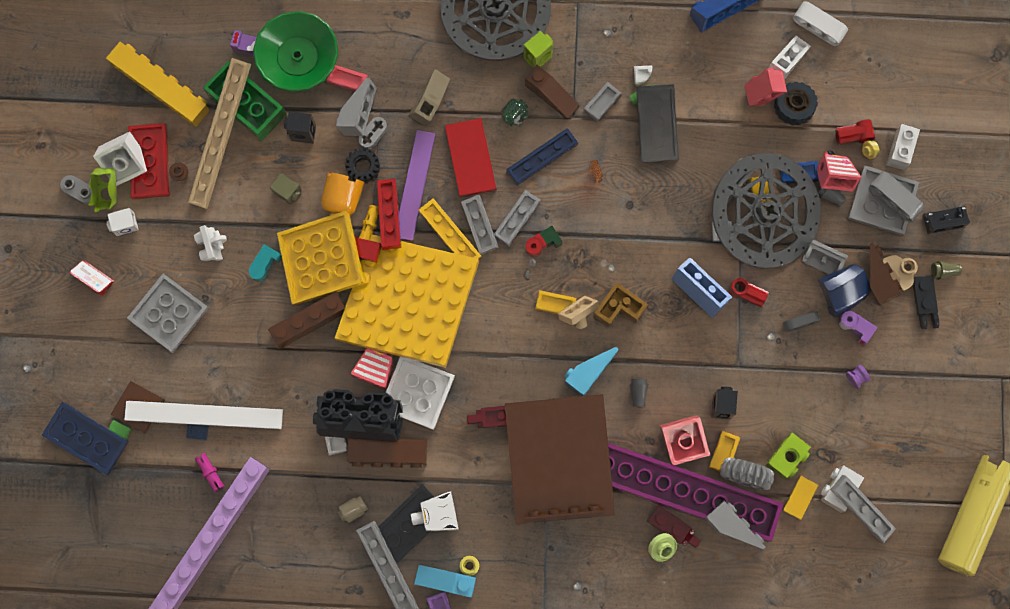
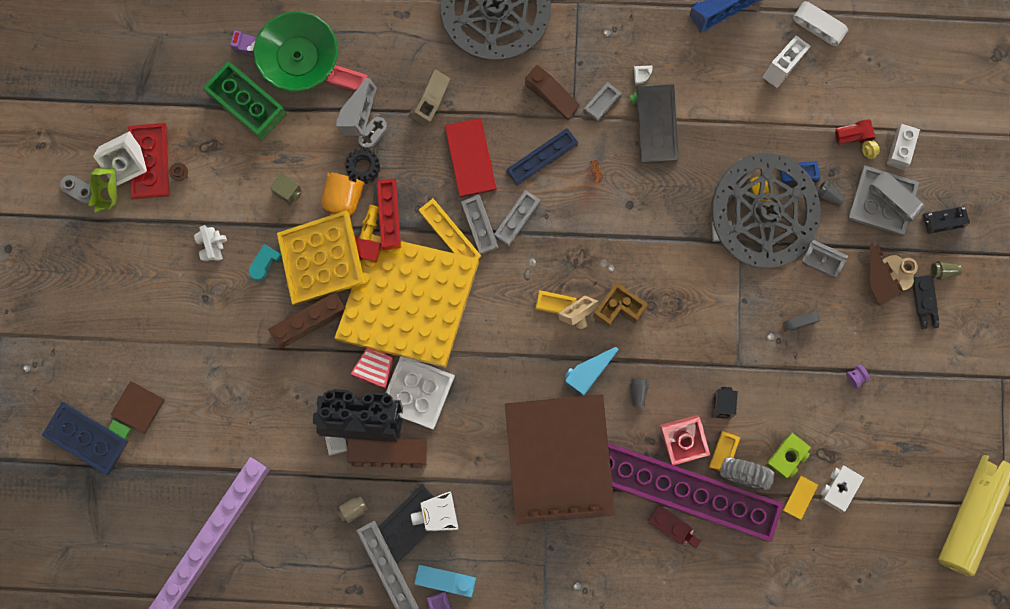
slope [69,260,114,296] -> none
yellow brick [106,42,210,127] -> none
white brick [107,208,139,236] -> none
white tile [124,401,283,429] -> none
light grey plate [127,273,209,353] -> none
tile [186,424,209,440] -> none
tan tile [188,58,251,209] -> none
dark pink pin [194,453,225,493] -> none
black brick [284,112,316,144] -> none
medium lavender tile [399,130,436,242] -> none
light yellow plate [460,556,479,576] -> none
dark red hinge [467,406,507,428] -> none
clear green head [501,99,529,127] -> none
lime brick [523,31,553,68] -> none
leg [526,226,562,257] -> none
yellowish green plate [648,533,677,562] -> none
medium blue brick [671,258,732,318] -> none
light grey slope [704,501,766,550] -> none
red piece [728,278,769,307] -> none
coral brick [744,68,787,106] -> none
black wheel [774,82,818,125] -> none
coral torso [817,150,861,192] -> none
dark blue slope [818,264,871,317] -> none
light grey tile [830,475,896,543] -> none
medium lavender leg [839,311,878,346] -> none

